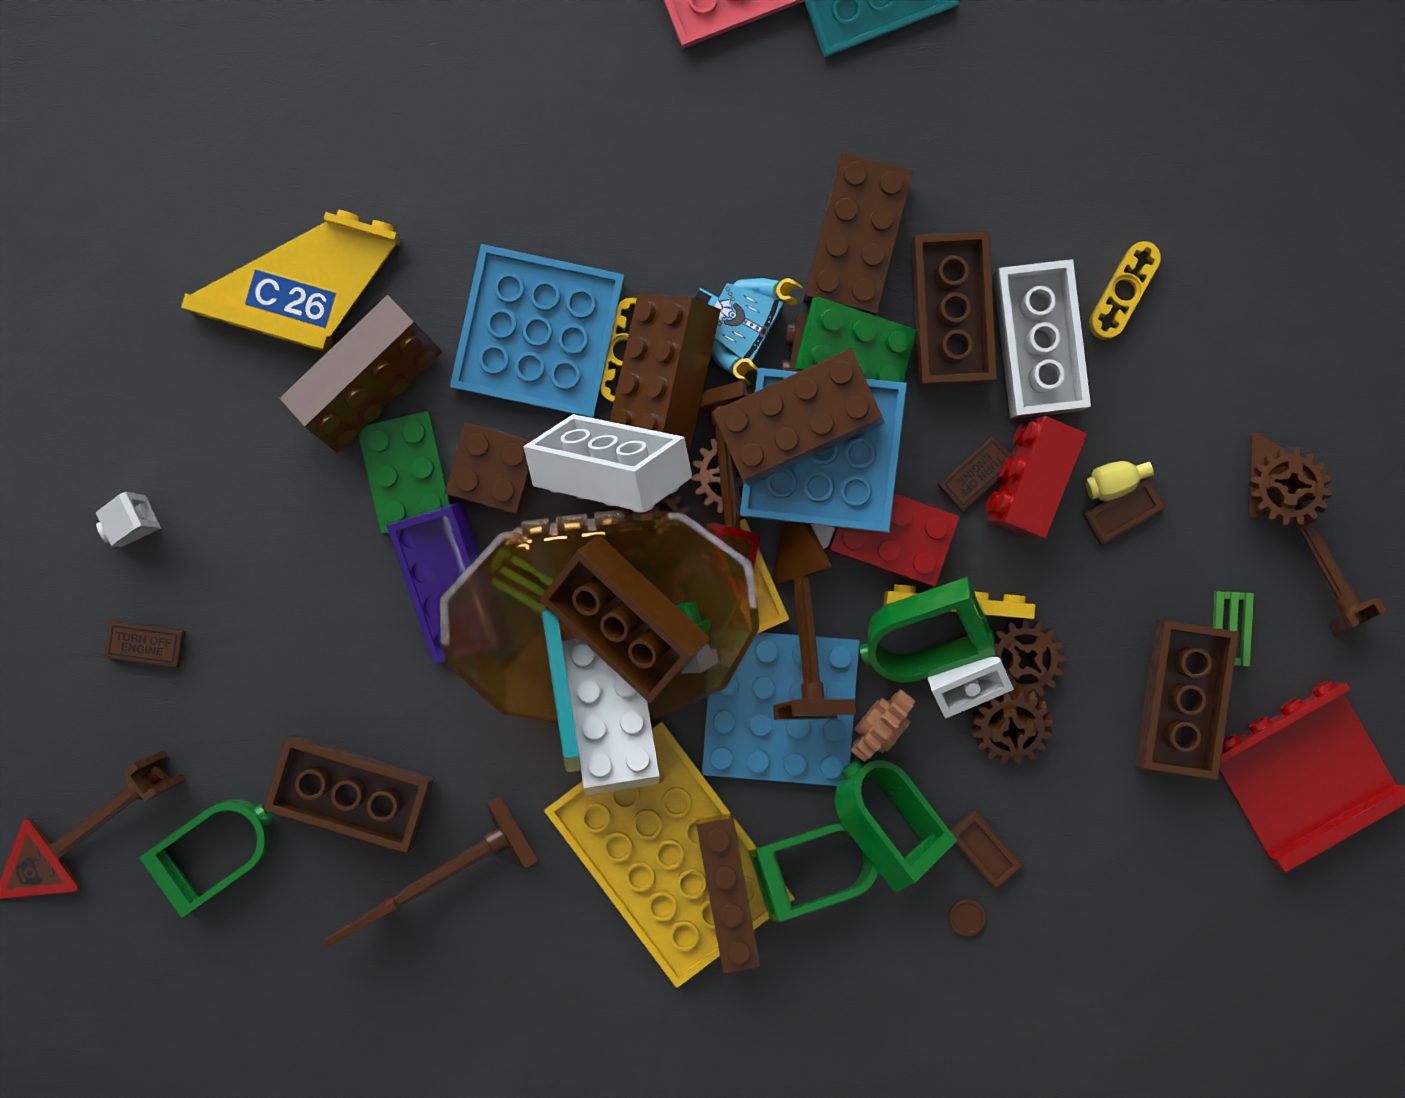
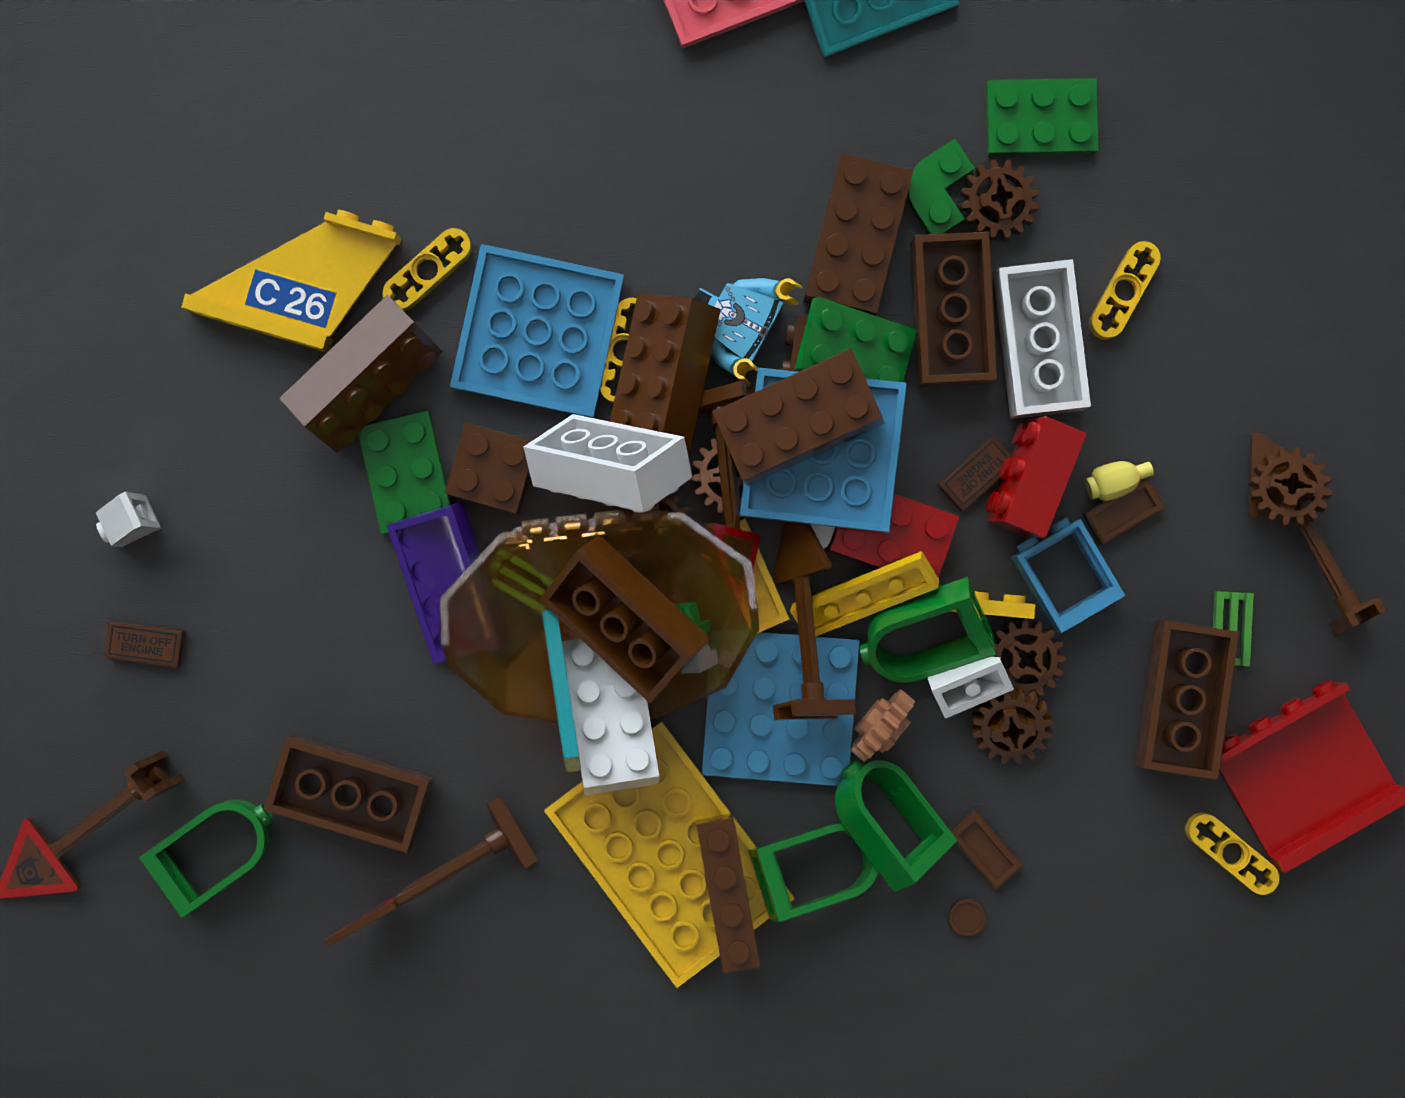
none -> yellow beam [383,228,472,312]
none -> yellow plate [790,551,939,636]
none -> green plate [908,139,975,234]
none -> reddish brown gear [959,159,1040,241]
none -> green plate [985,78,1098,156]
none -> dark azure window [1011,517,1125,633]
none -> yellow beam [1185,812,1279,895]

